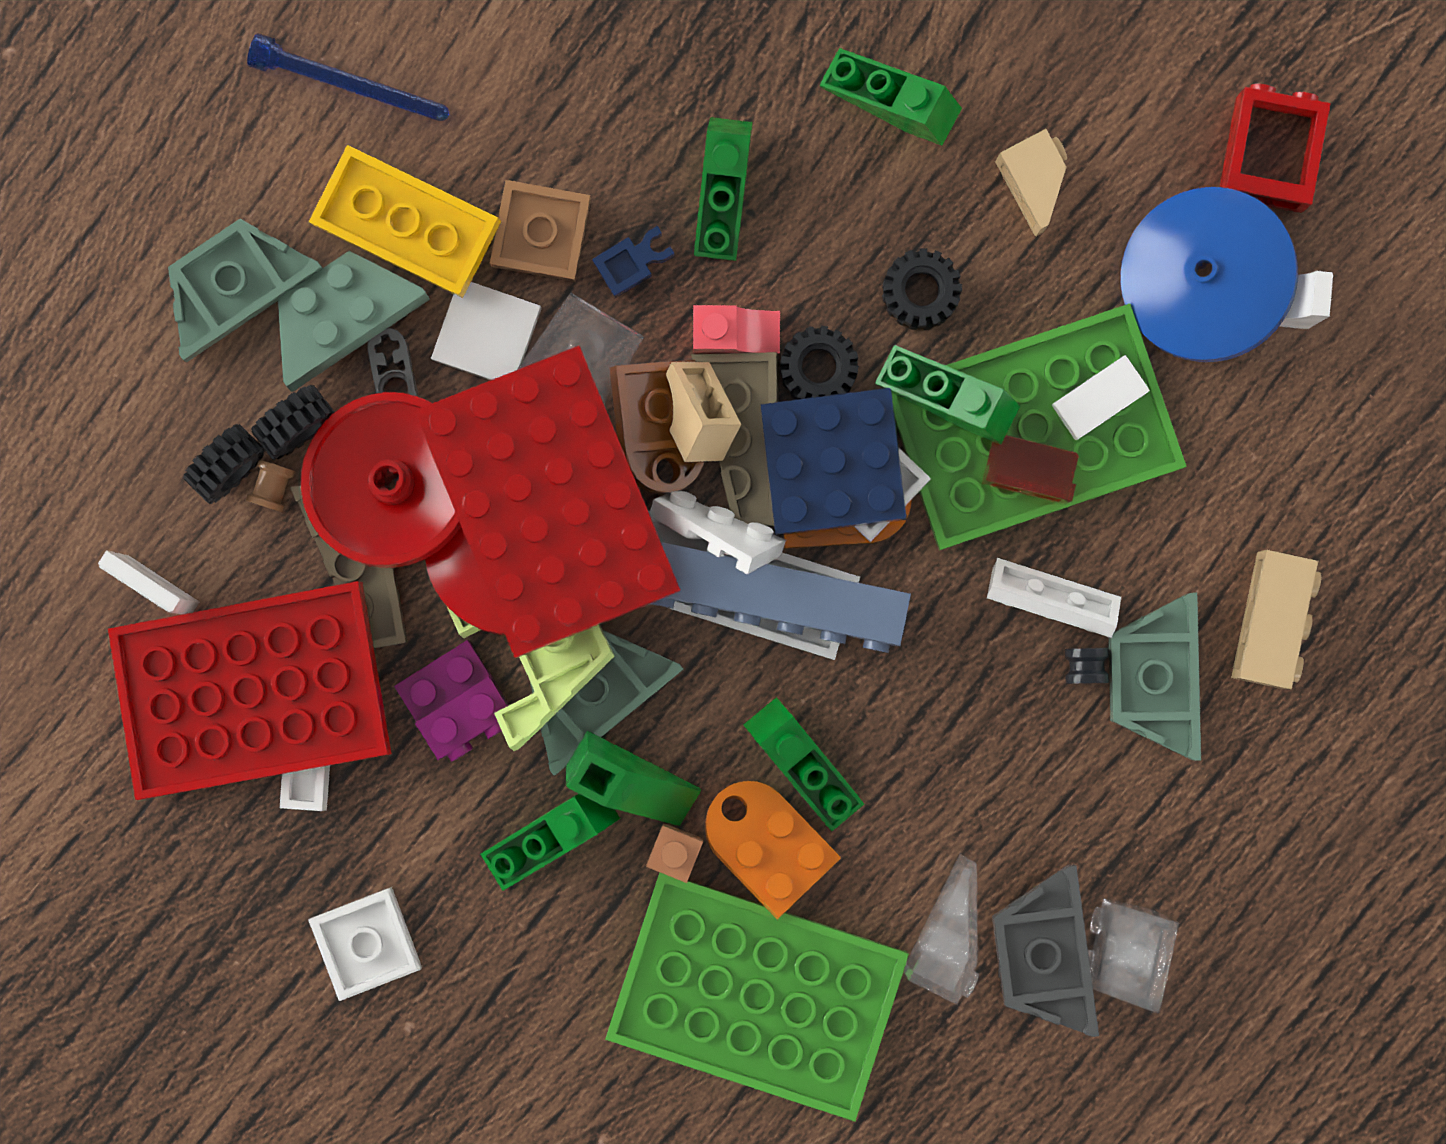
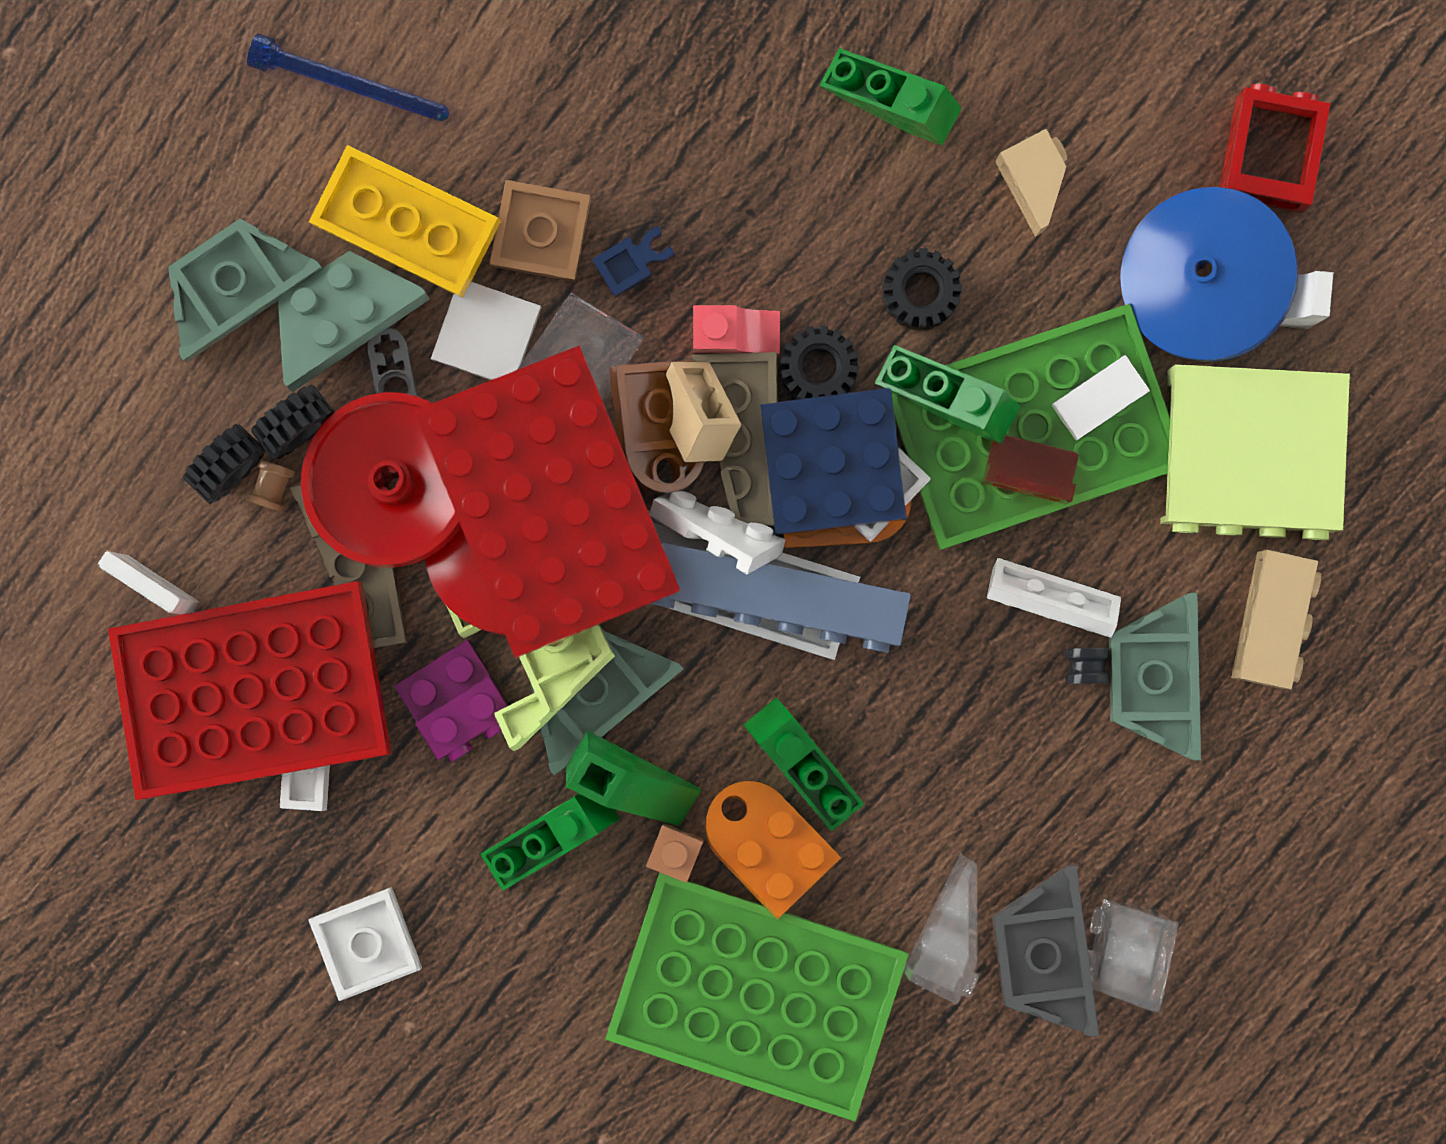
green slope [694,117,753,261] -> none
none -> yellowish green panel [1160,365,1350,540]

